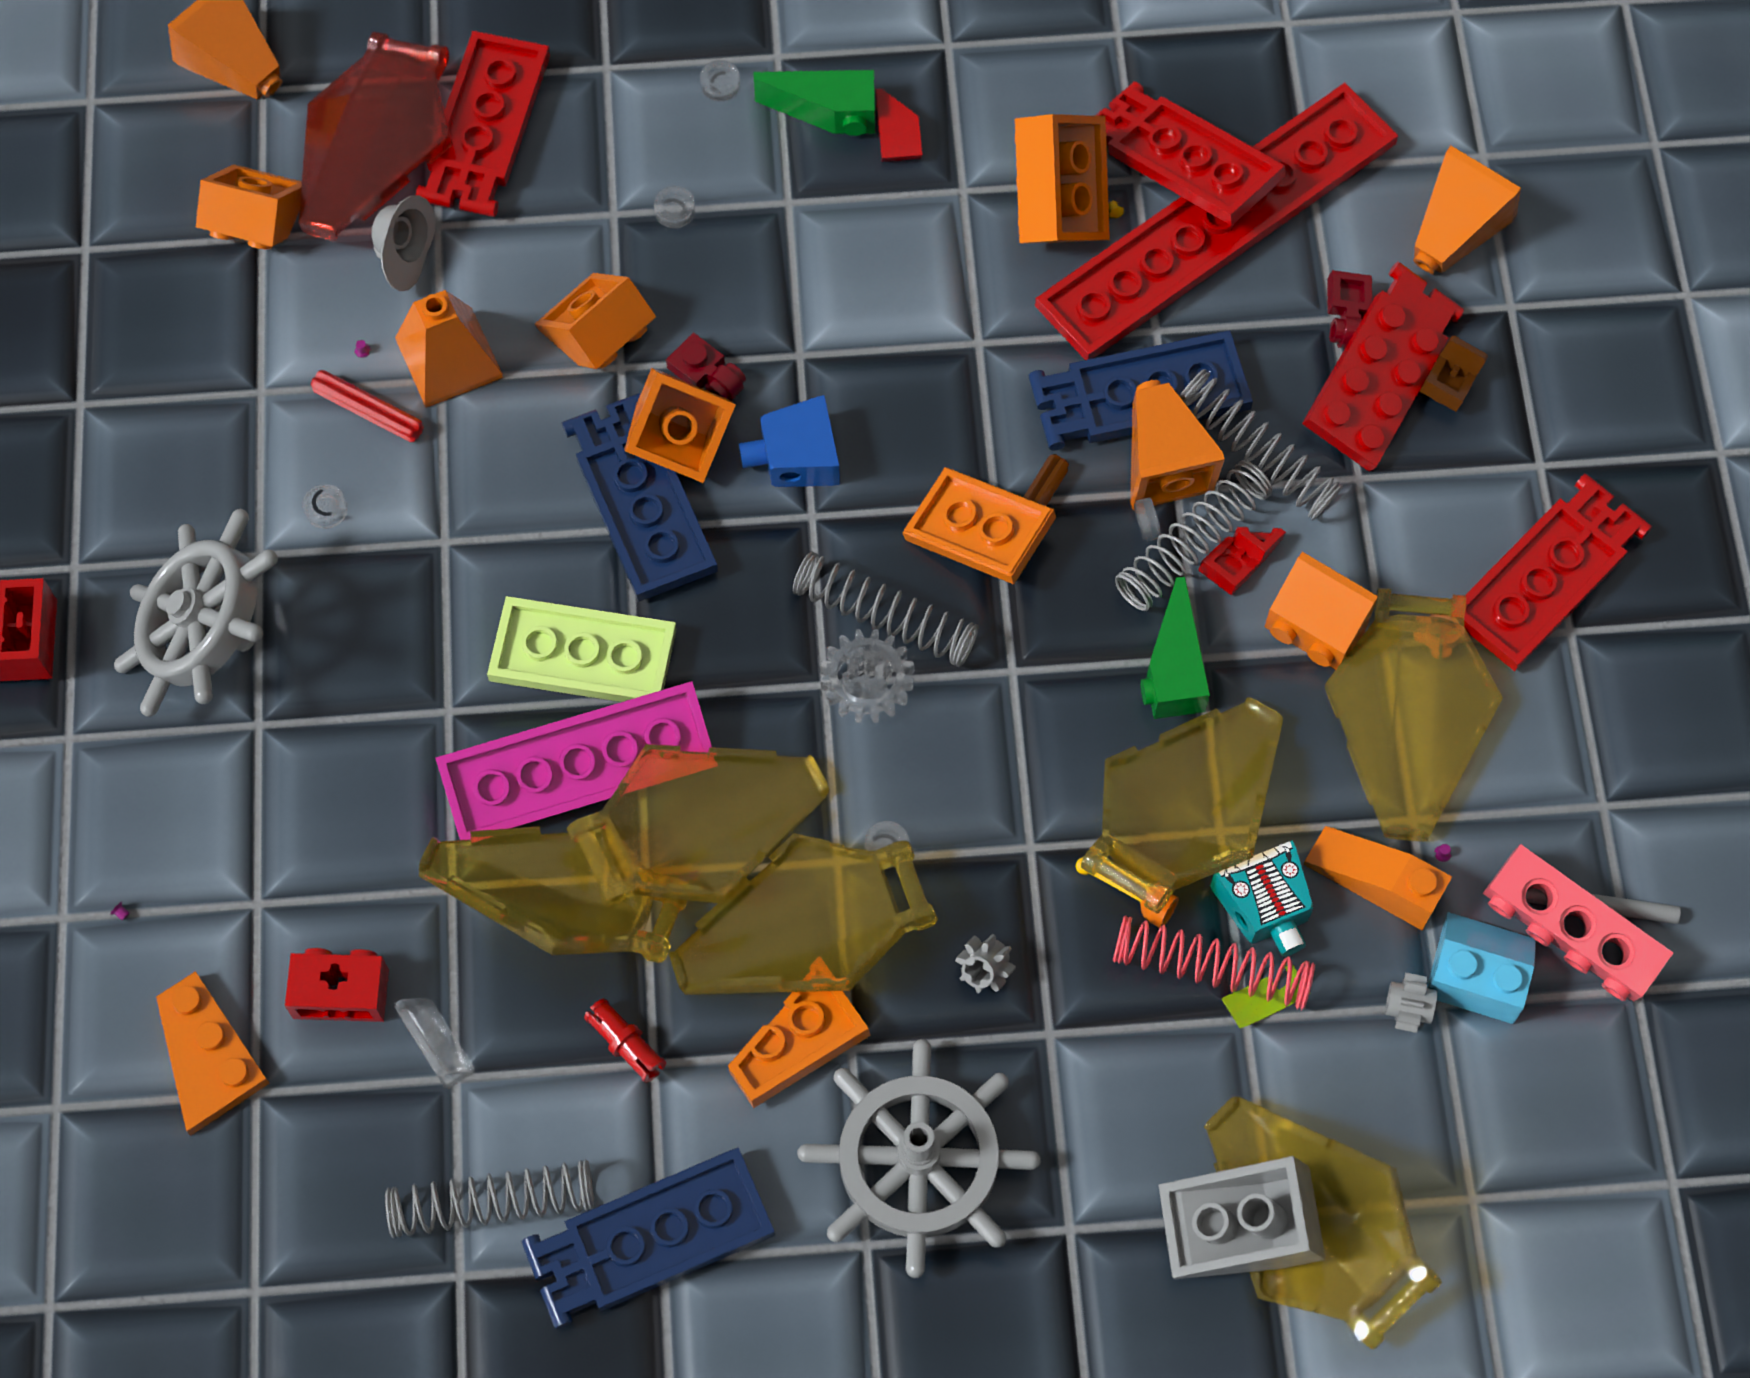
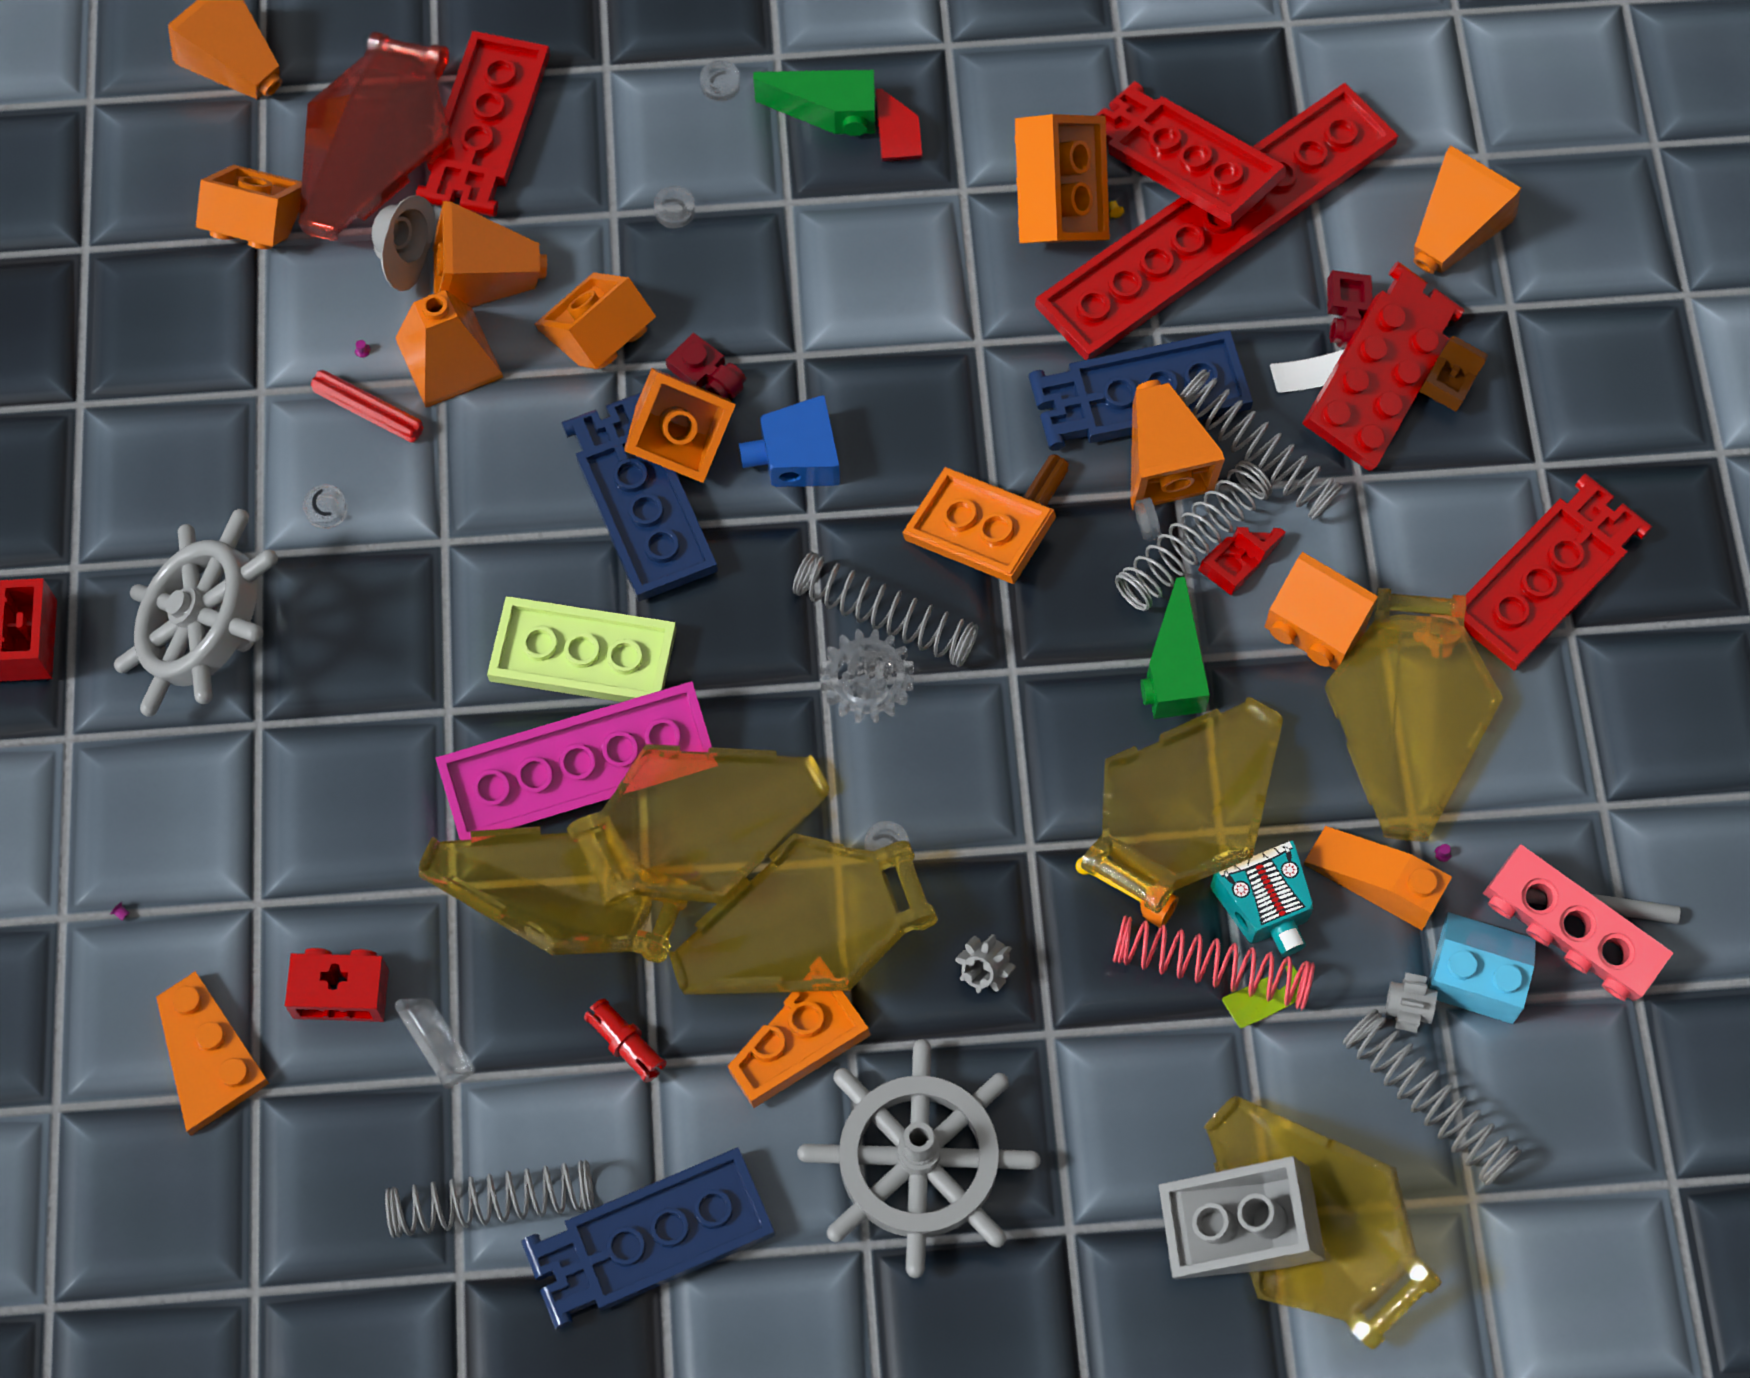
none -> orange slope [433,201,547,307]
none -> white sticker [1270,349,1344,393]
none -> light grey piece [1343,1010,1521,1185]

